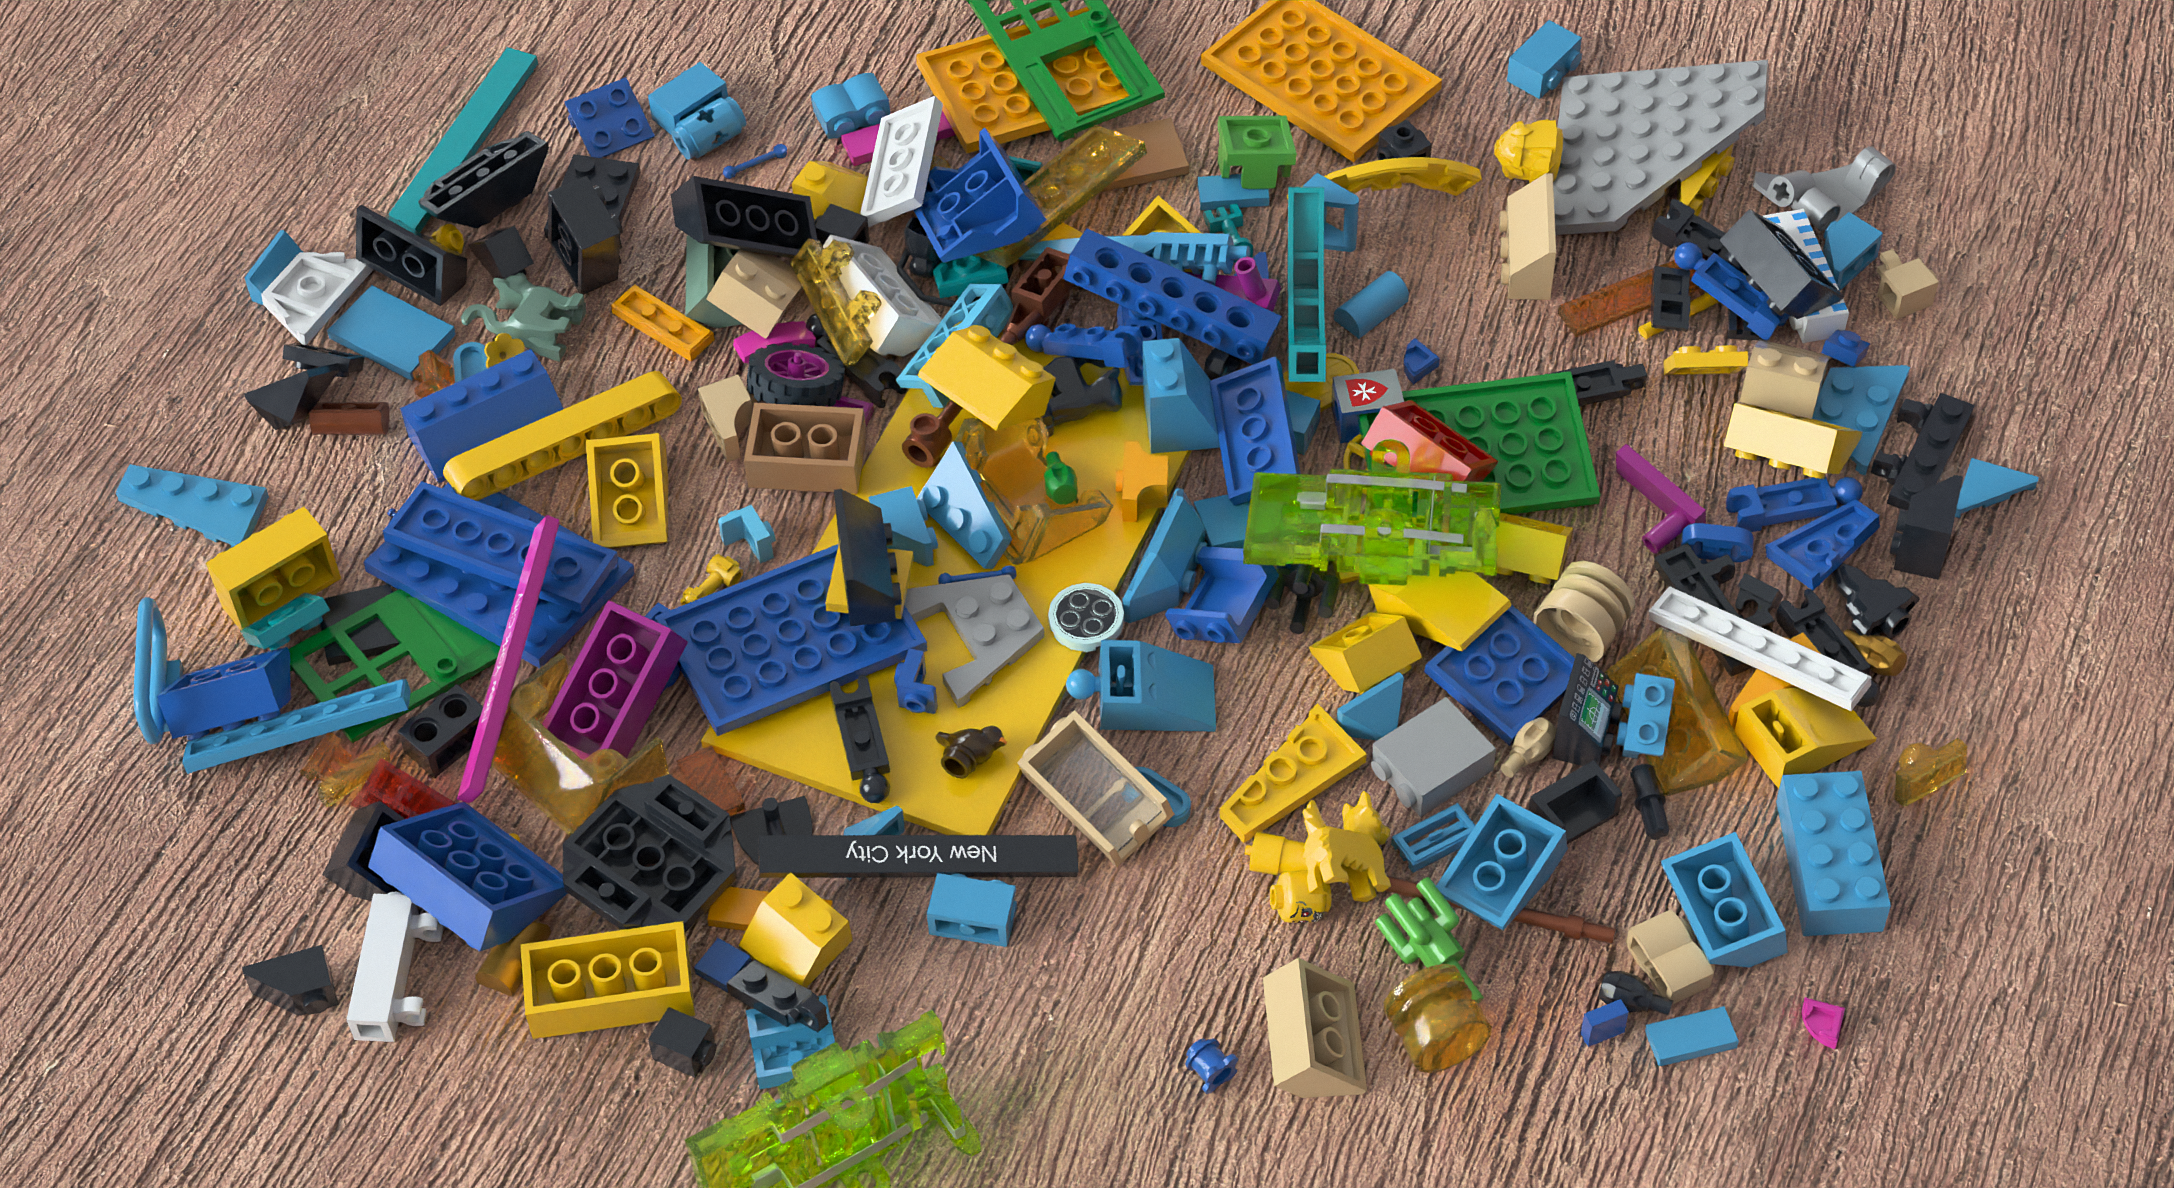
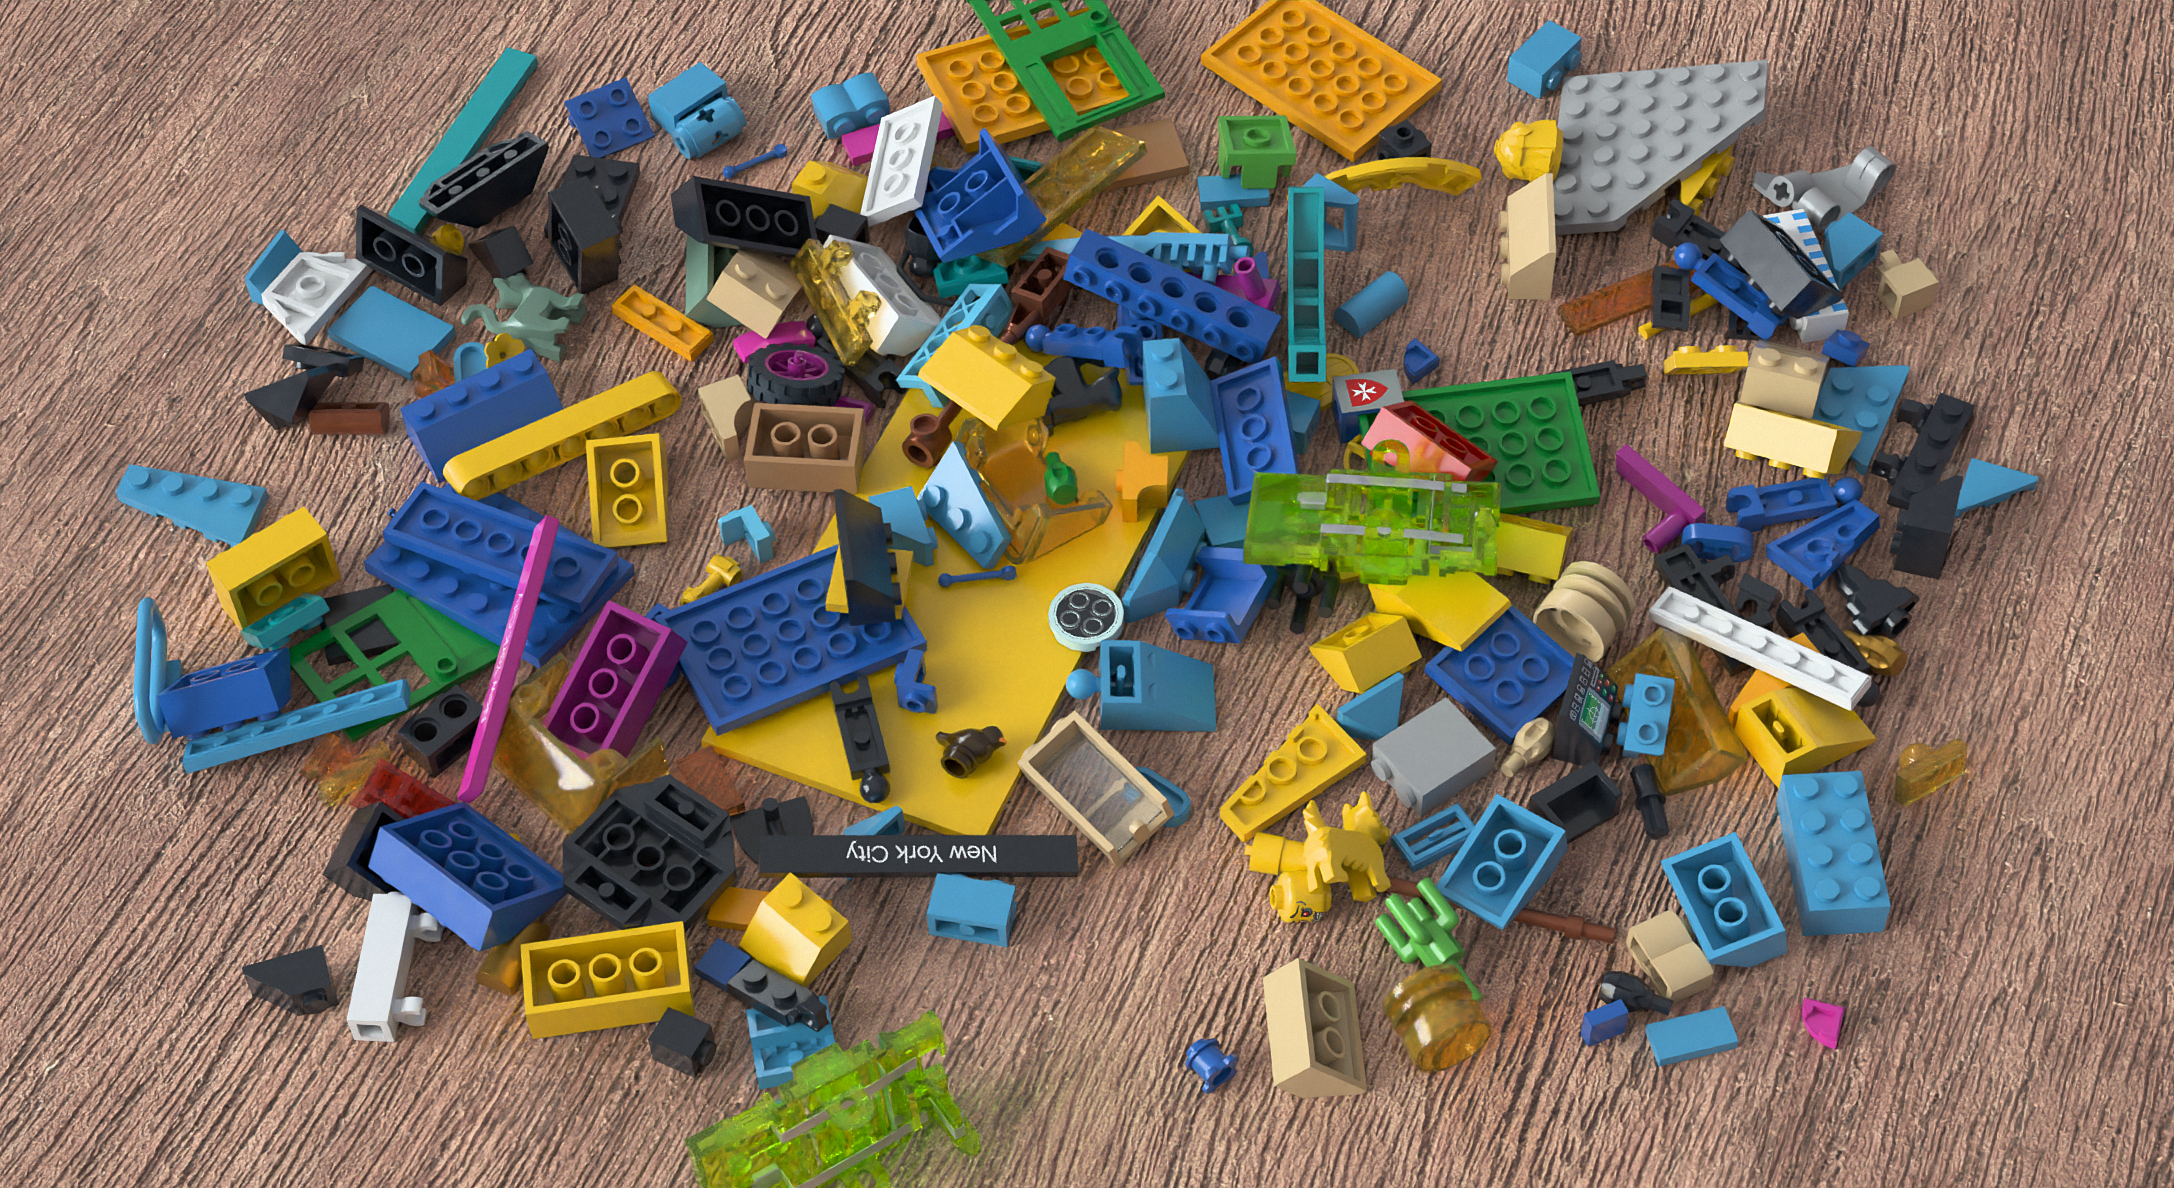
light grey wing [904,574,1044,708] -> none

